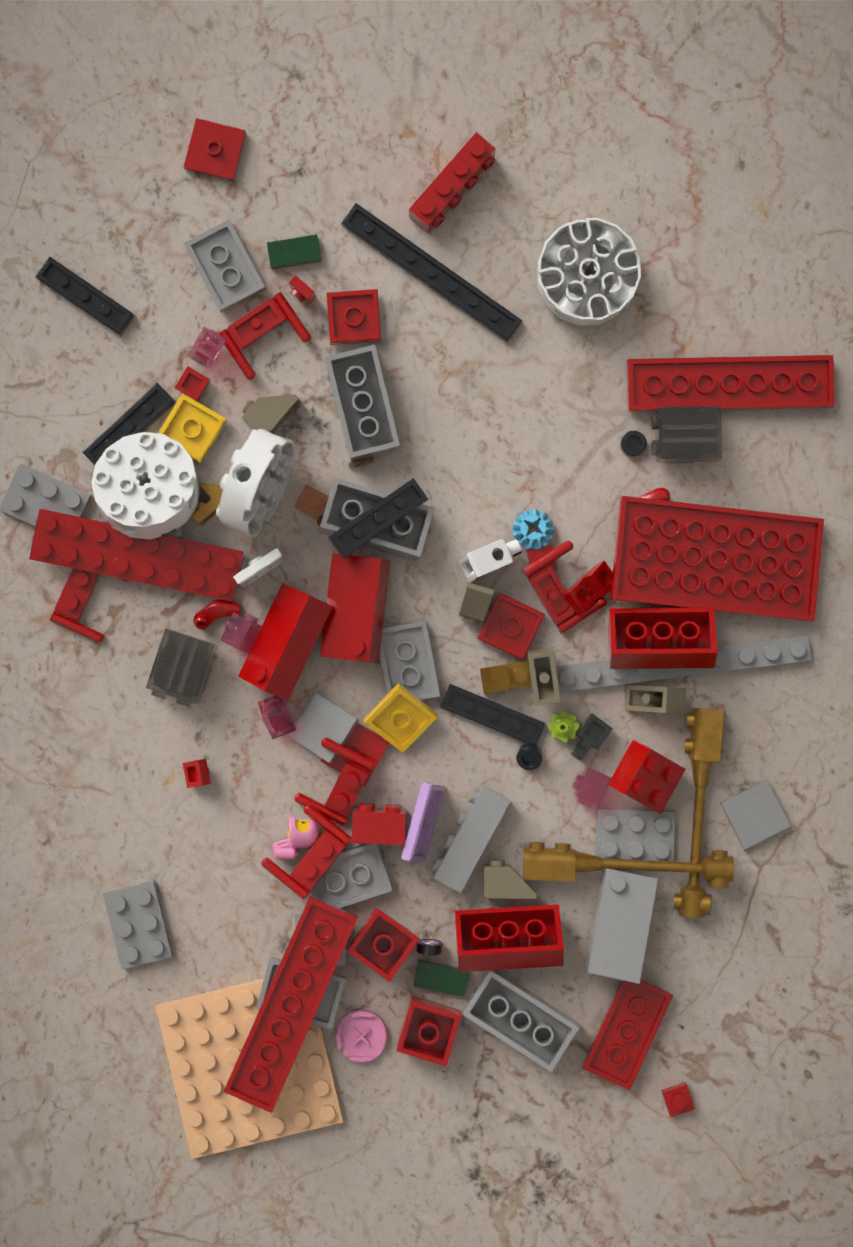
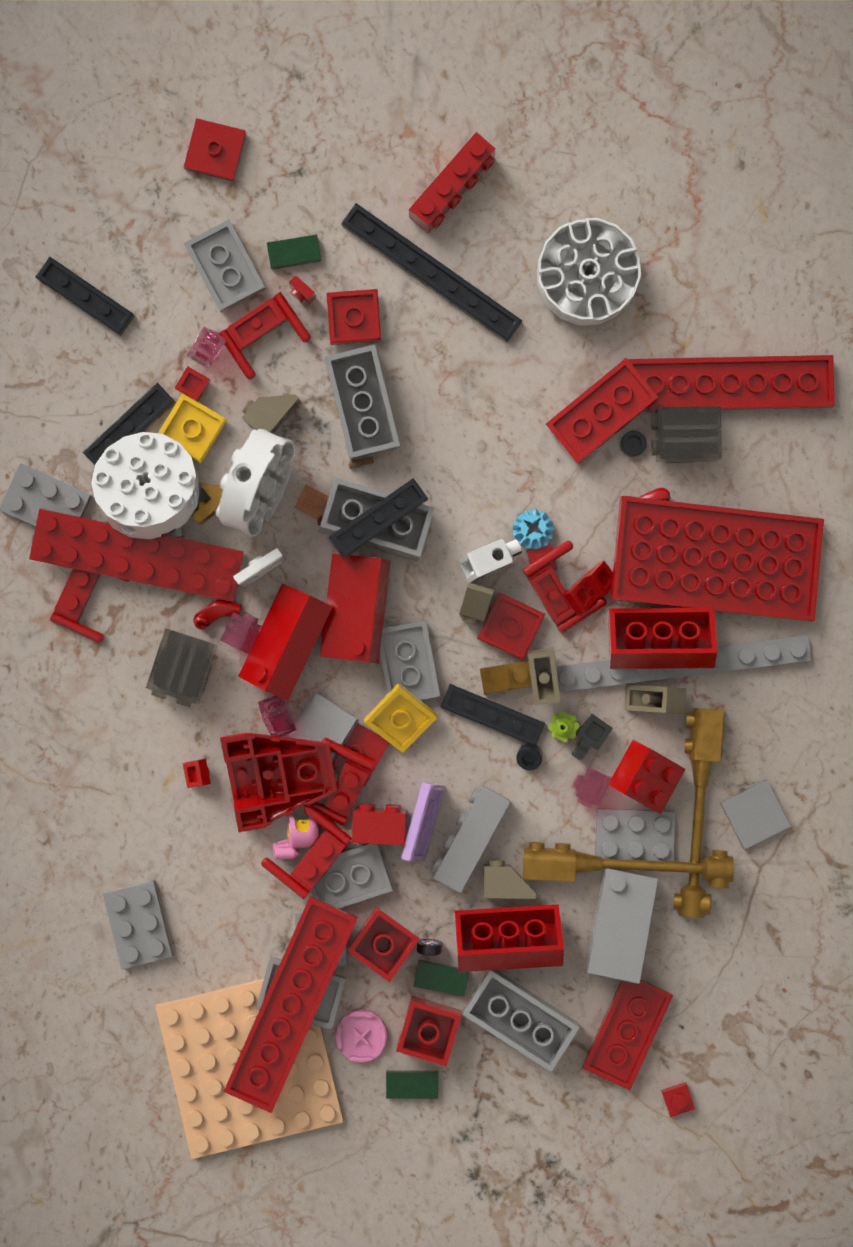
none -> red wedge [220,733,337,832]
none -> dark green tile [386,1070,438,1099]
none -> red plate [546,358,659,464]

